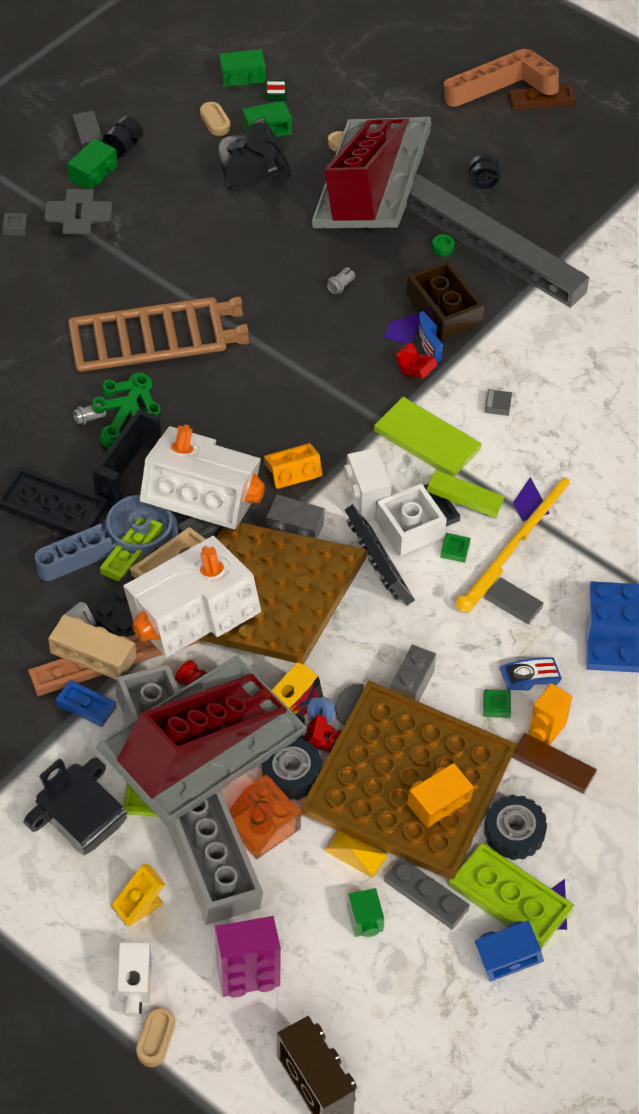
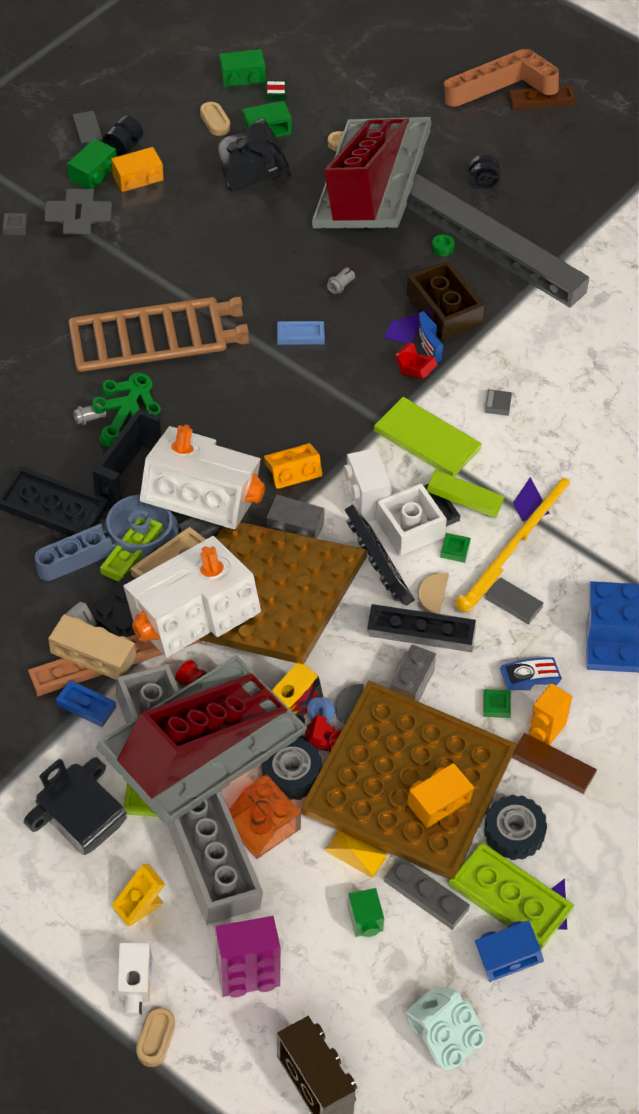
none -> light orange brick [111,147,163,192]
none -> medium blue tile [277,321,325,345]
none -> black brick [367,604,476,652]
none -> light aqua piece [405,986,485,1070]
none -> tan tile [418,573,449,614]

